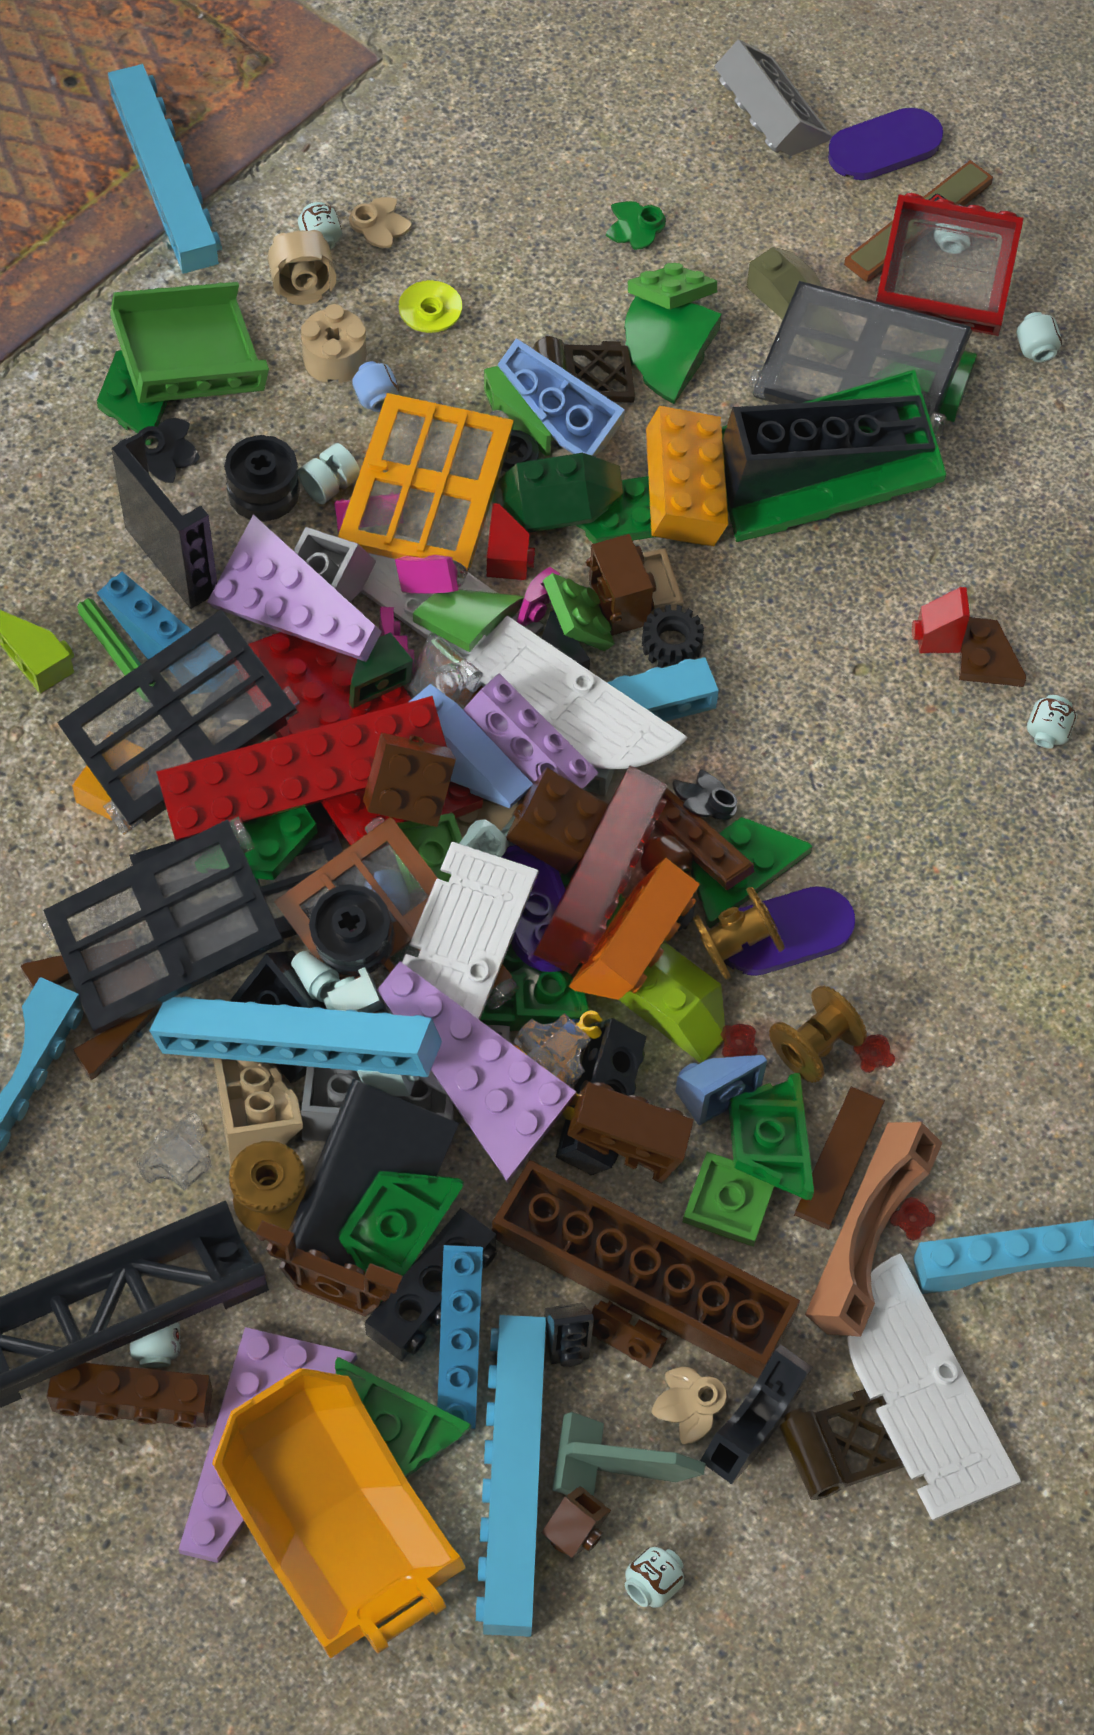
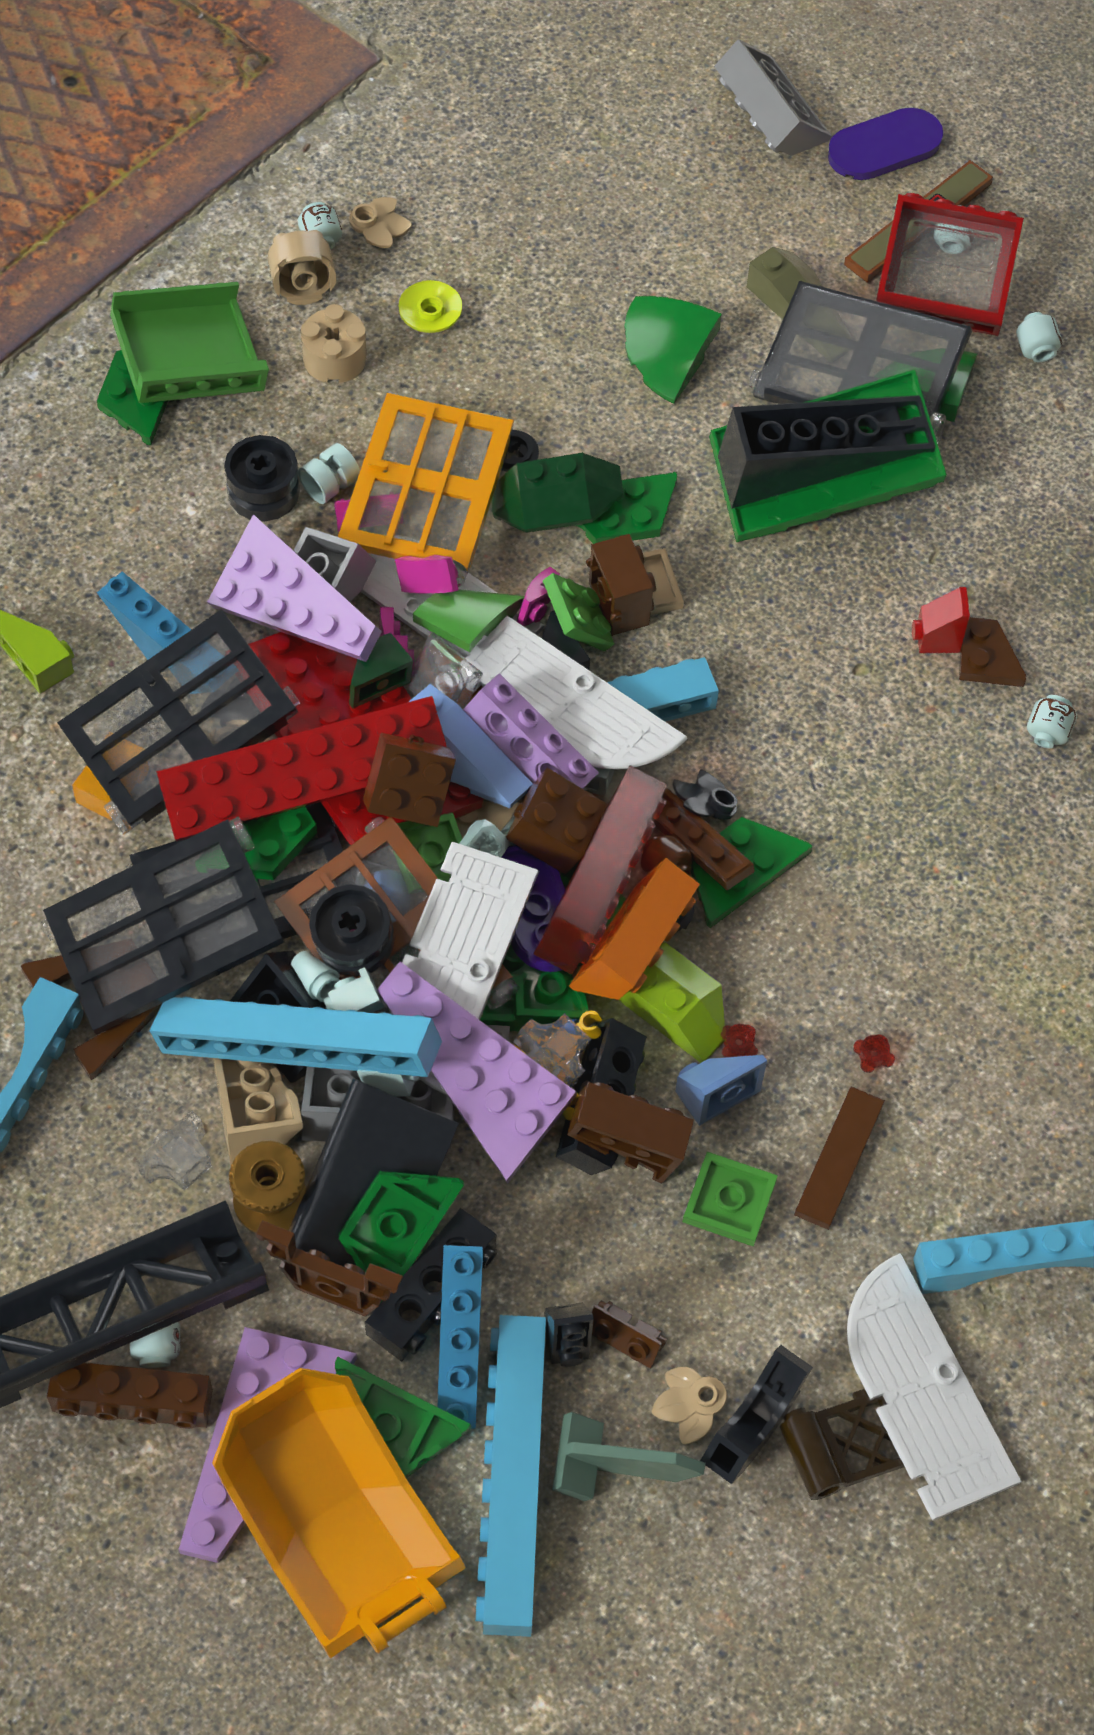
bright green axle [77,598,155,704] -> none
medium azure brick [108,64,222,274] -> none
black panel [111,432,217,609] -> none
black plate [139,418,200,483] -> none
light blue head [352,361,399,412] -> none
bright green slope [484,366,555,456] -> none
red slope [486,503,535,580] -> none
reddish brown brick [492,1159,800,1378] -> none
light blue wedge [498,338,625,457] -> none
dark brown piece [533,336,636,403] -> none
reddish brown brick [541,1486,611,1558] -> none
green plate [606,201,666,250] -> none
light aqua head [625,1547,684,1608] -> none
bright green plate [628,263,718,310] -> none
black tyre [642,605,704,668] -> none
light orange brick [646,405,728,547] -> none
pearl gold hose [693,887,785,980] -> none
dark purple tile [723,886,855,976] -> none
green wing [728,1073,814,1200] -> none
pearl gold hose [769,985,867,1083] -> none
nougat arch [805,1122,942,1337] -> none
clear red plate [890,1197,935,1241] -> none

